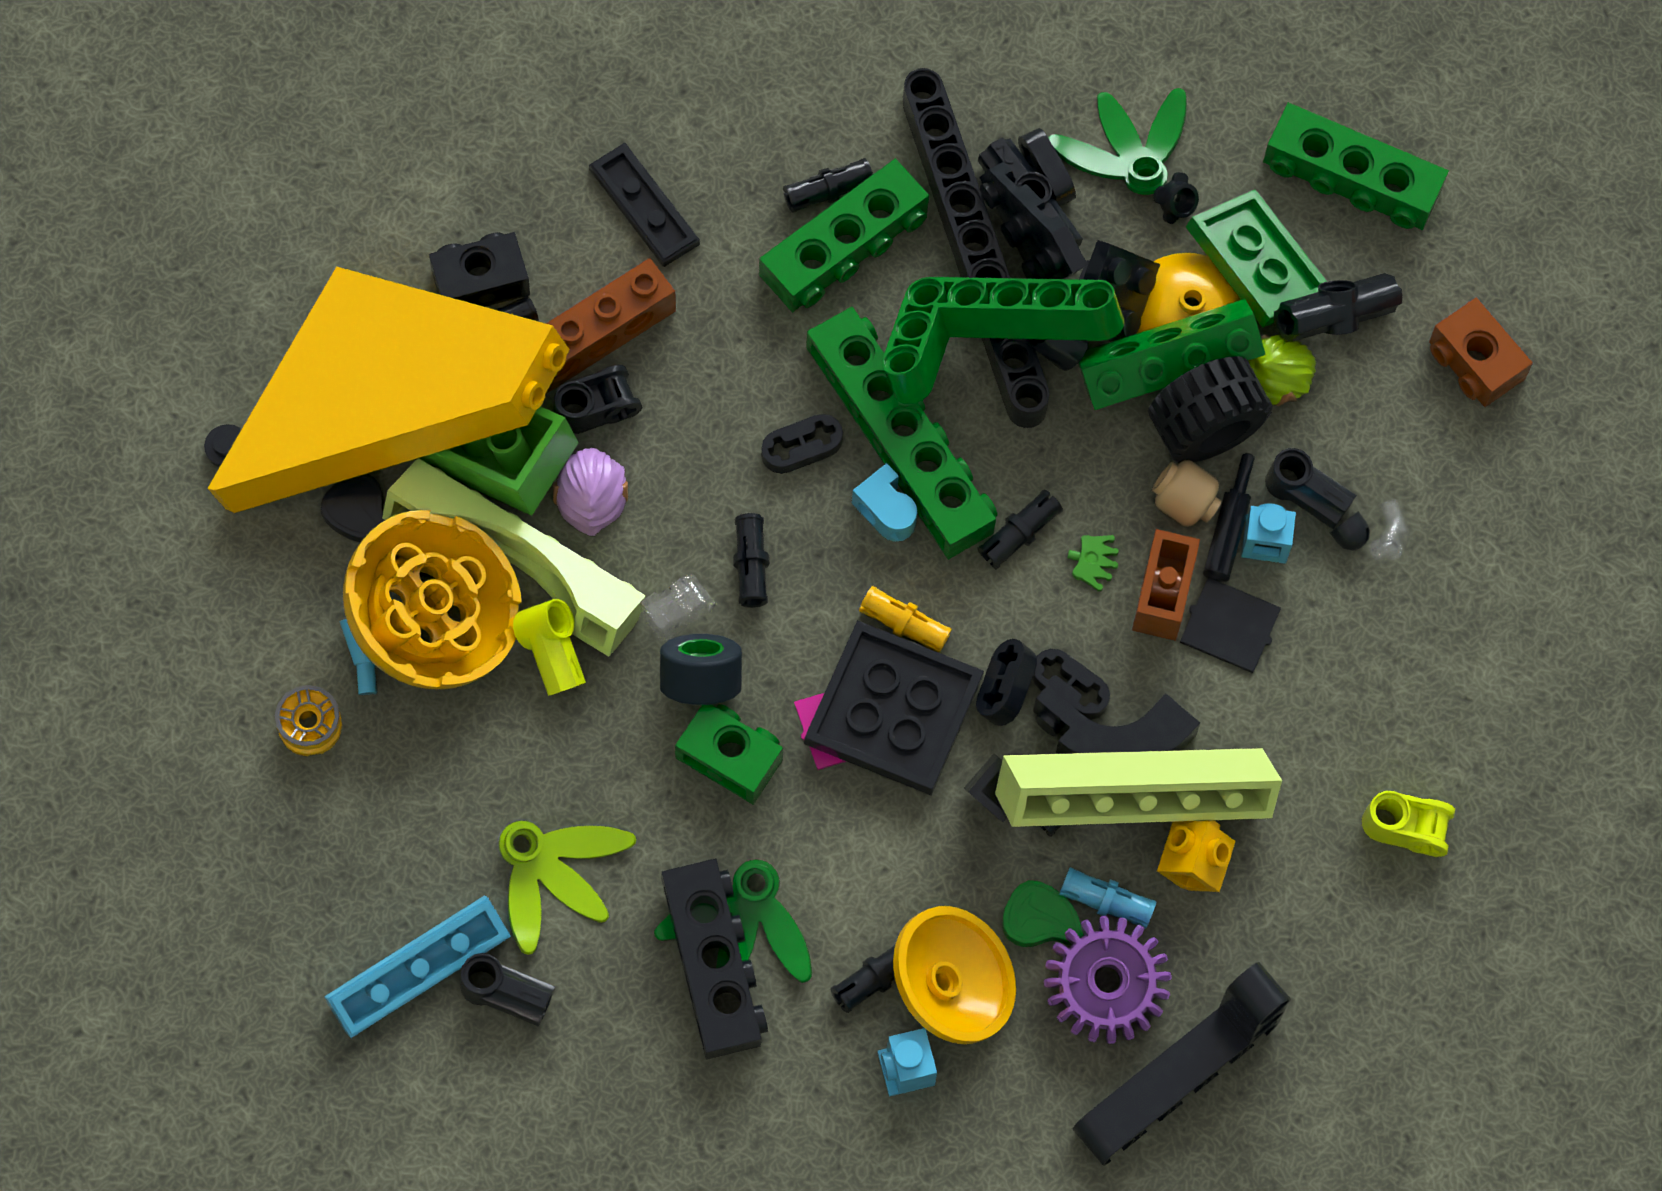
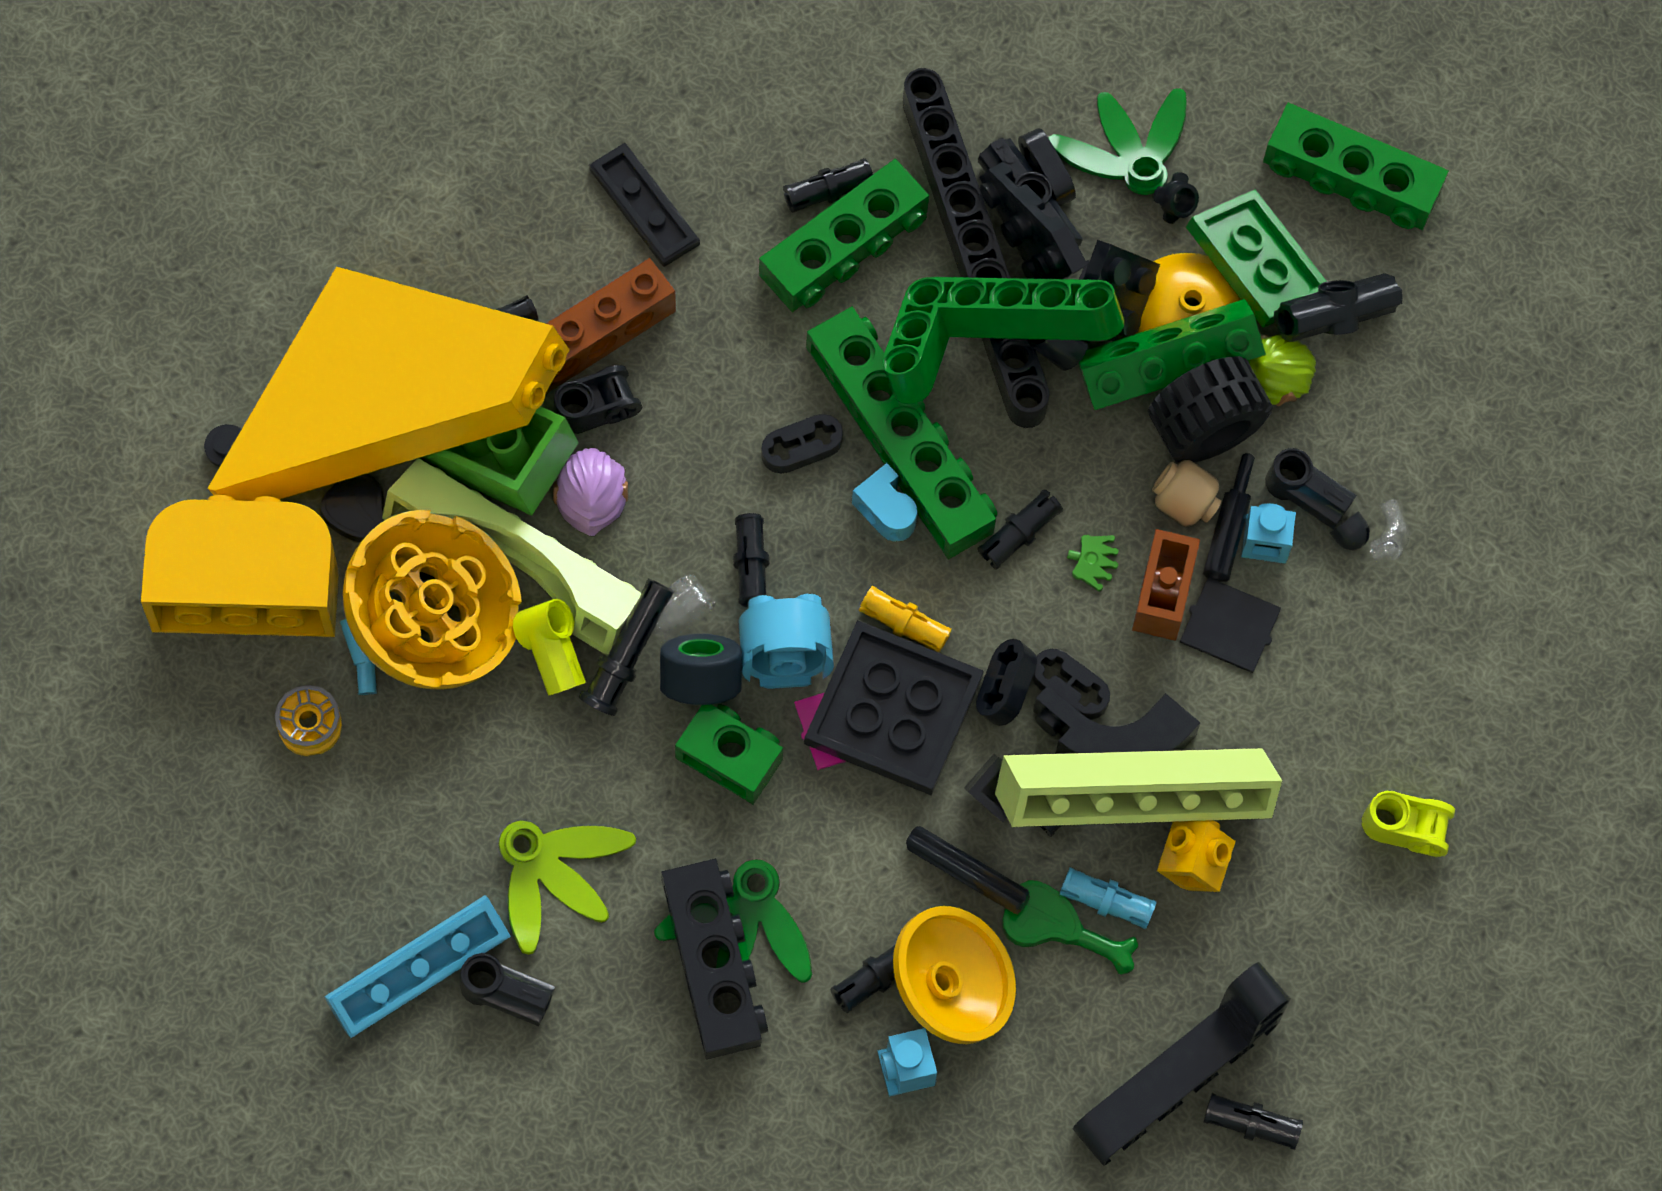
black brick [429,232,530,307] -> none
medium lavender gear [1044,916,1172,1044] -> none
dark orange brick [1429,297,1533,407] -> none
none -> yellow brick [141,495,339,637]
none -> black pin [579,578,674,716]
none -> medium azure brick [738,594,834,689]
none -> black axle [906,826,1030,914]
none -> black pin [1203,1093,1303,1150]

